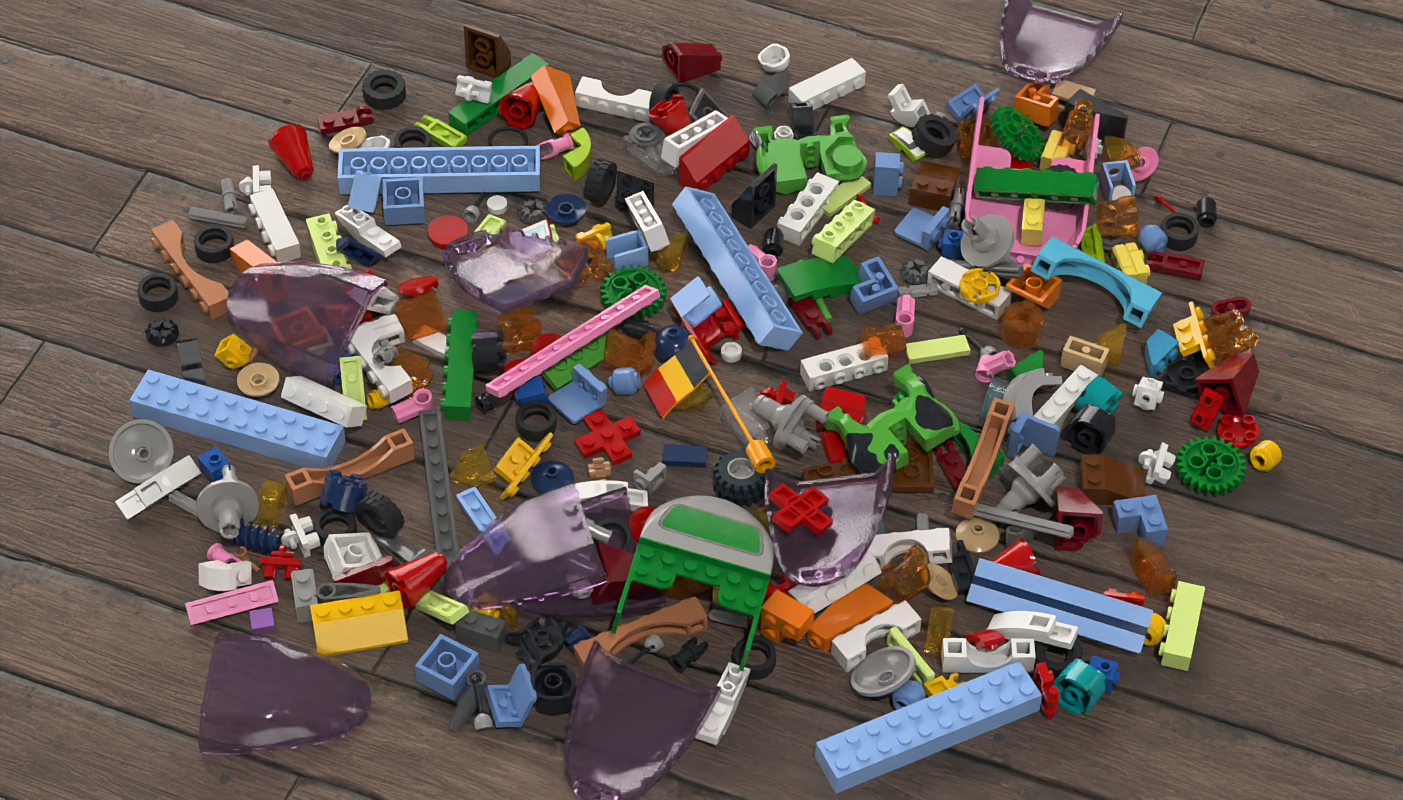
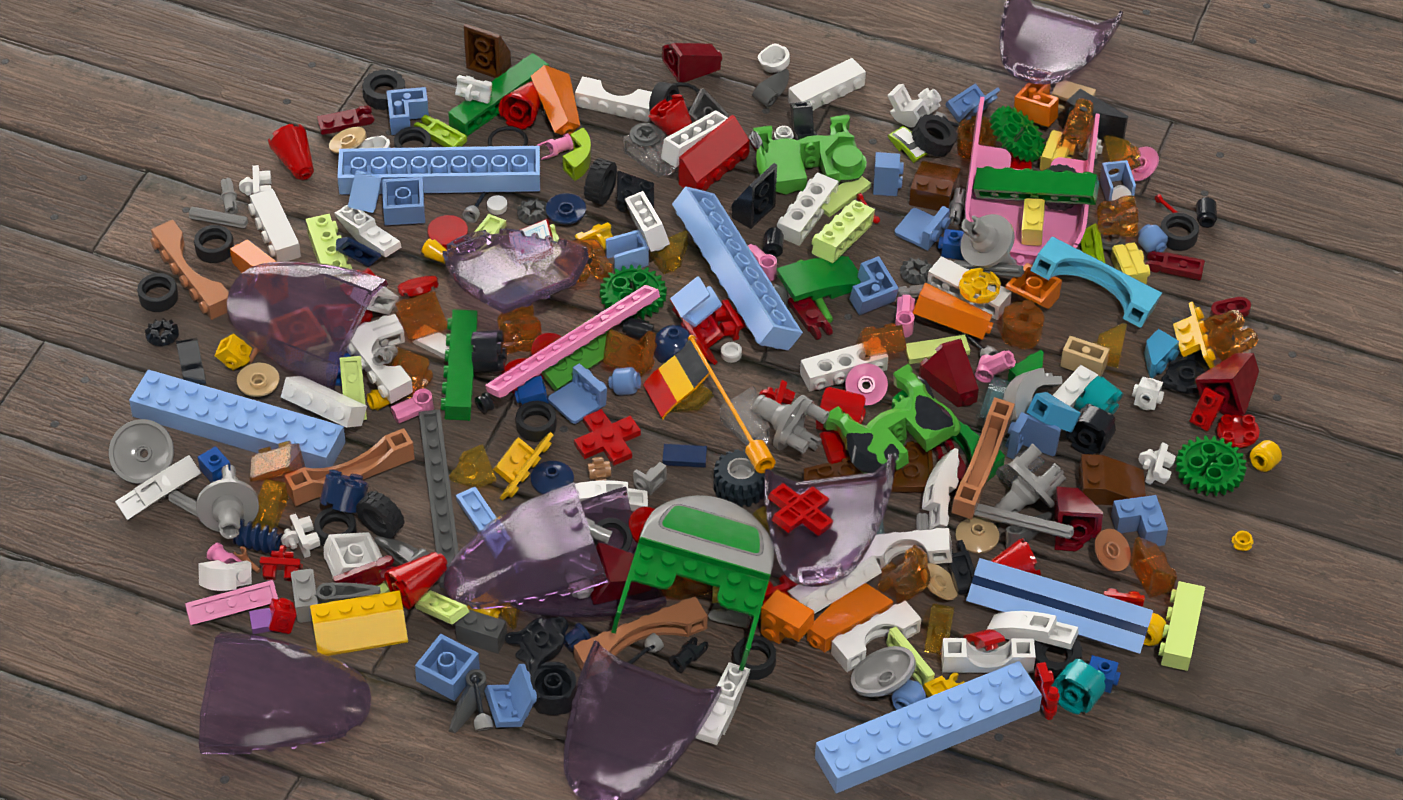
none -> clear orange slope [249,441,305,482]
none -> red bracket [269,598,297,634]
none -> medium blue brick [387,87,429,135]
none -> yellow cone [421,239,453,265]
none -> bright pink dish [845,363,888,406]
none -> orange slope [913,283,994,340]
none -> white gear [918,88,941,113]
none -> dark red slope [919,338,979,408]
none -> white slope [922,448,959,530]
none -> dark azure slope [1027,392,1081,432]
none -> nougat dish [1095,529,1131,572]
none -> yellow plate [1232,531,1253,551]

